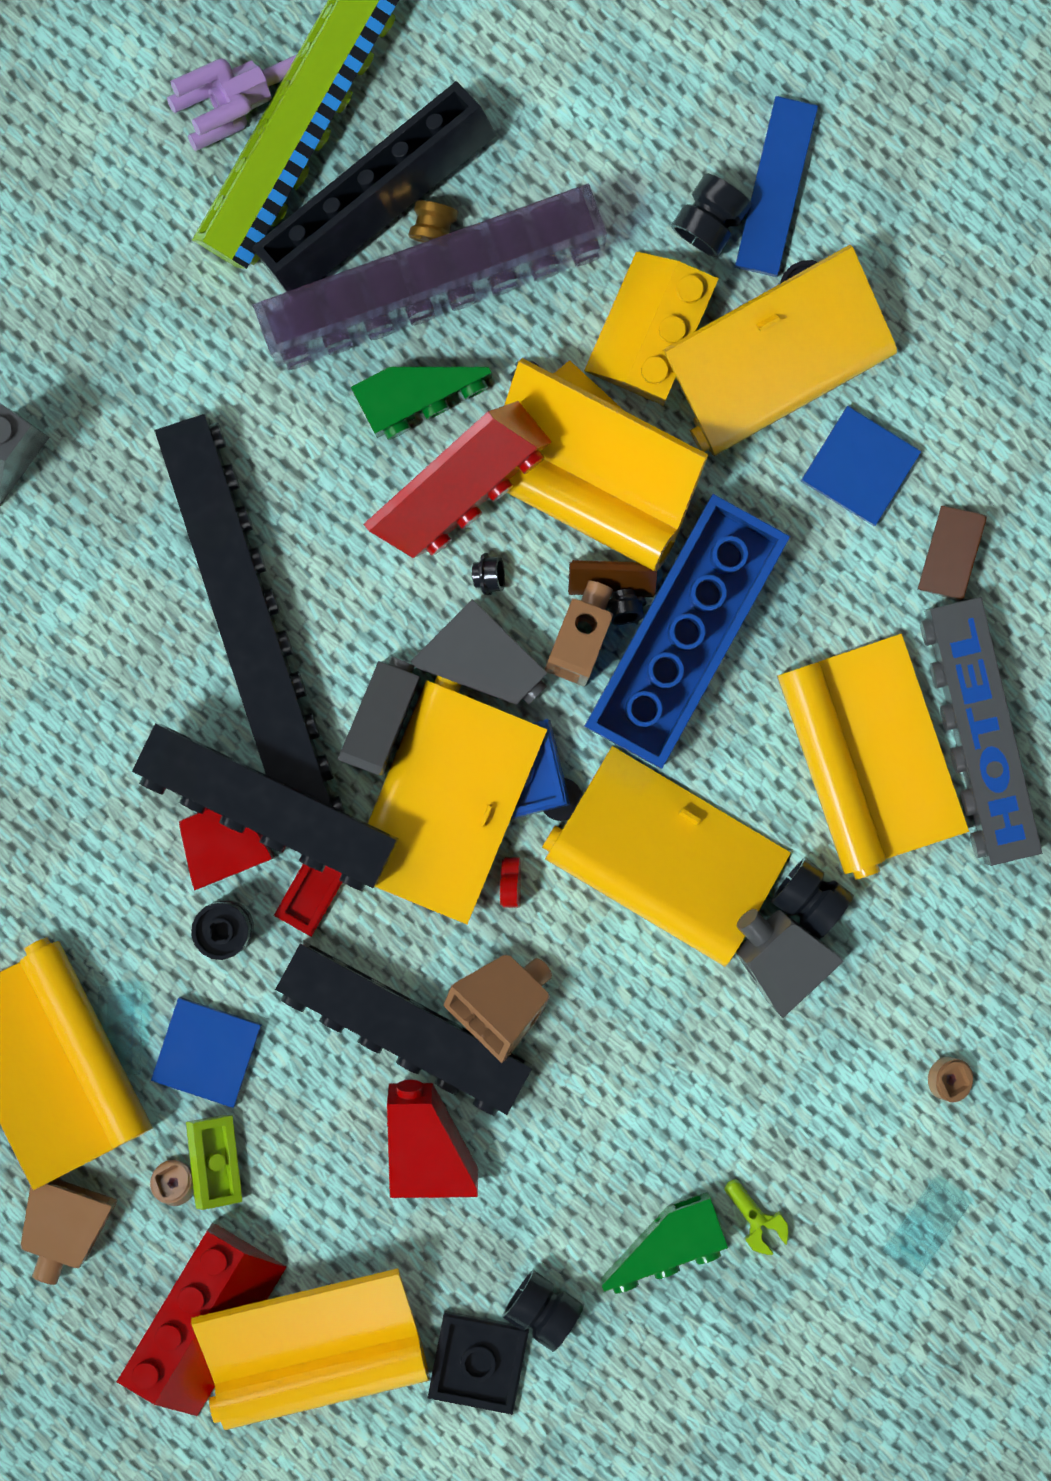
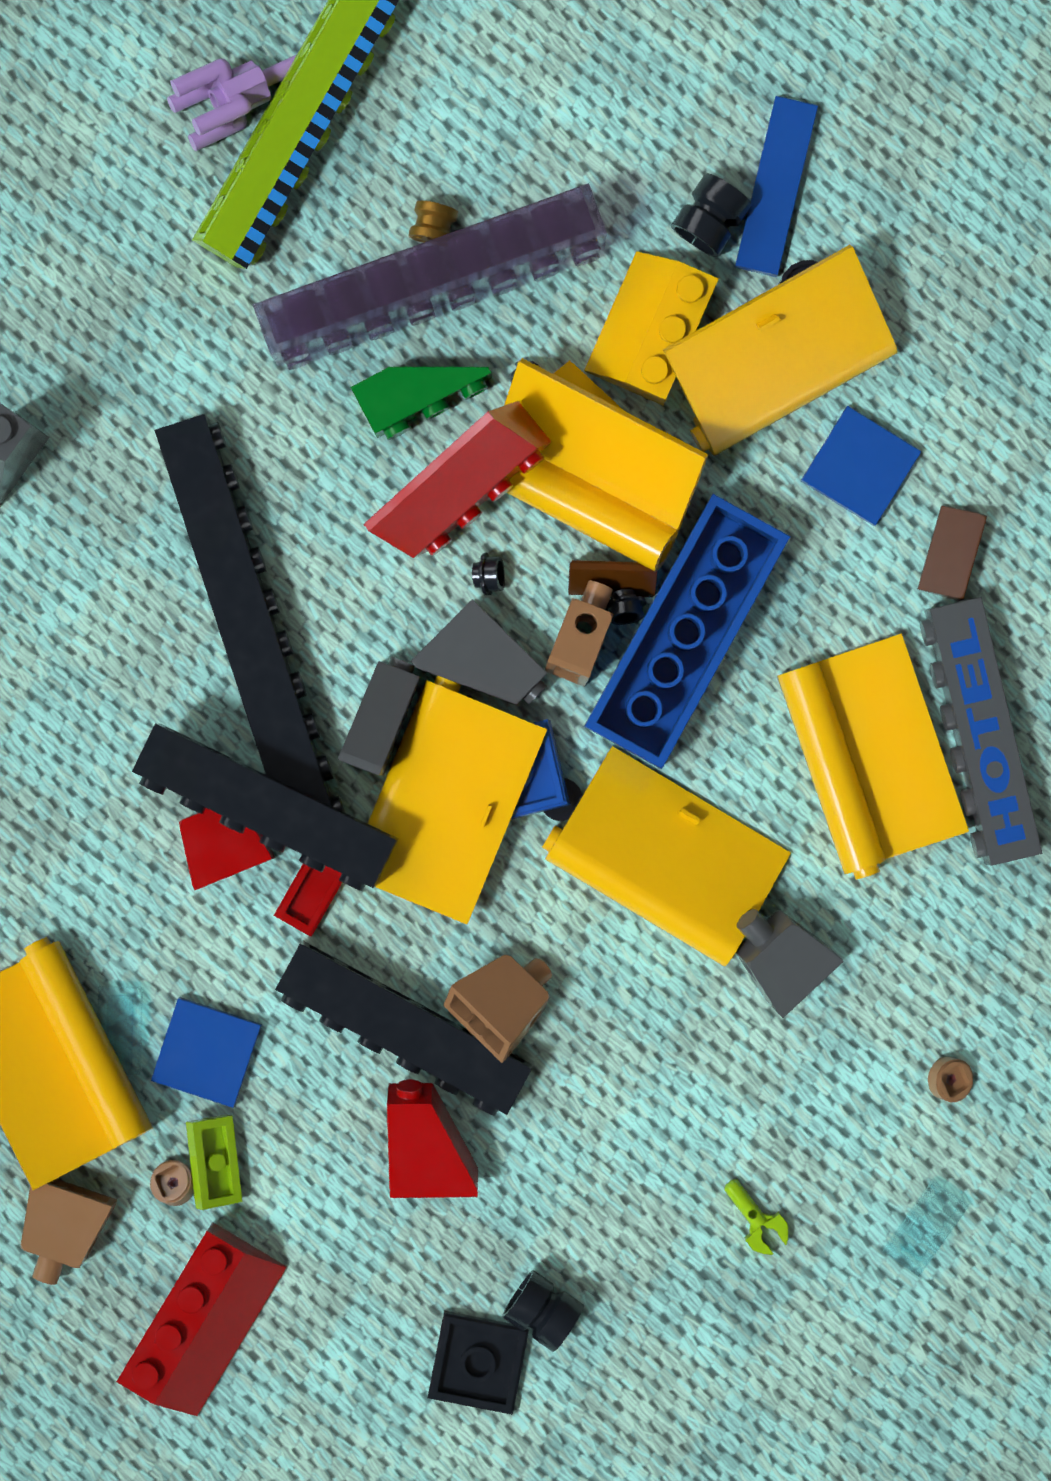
black wheel [191,900,254,960] -> none
yellow door [191,1268,430,1430] -> none
black brick [251,81,497,301] -> none
red tile [500,857,521,908] -> none
green slope [601,1192,728,1294] -> none
black wheel [770,857,854,939] -> none

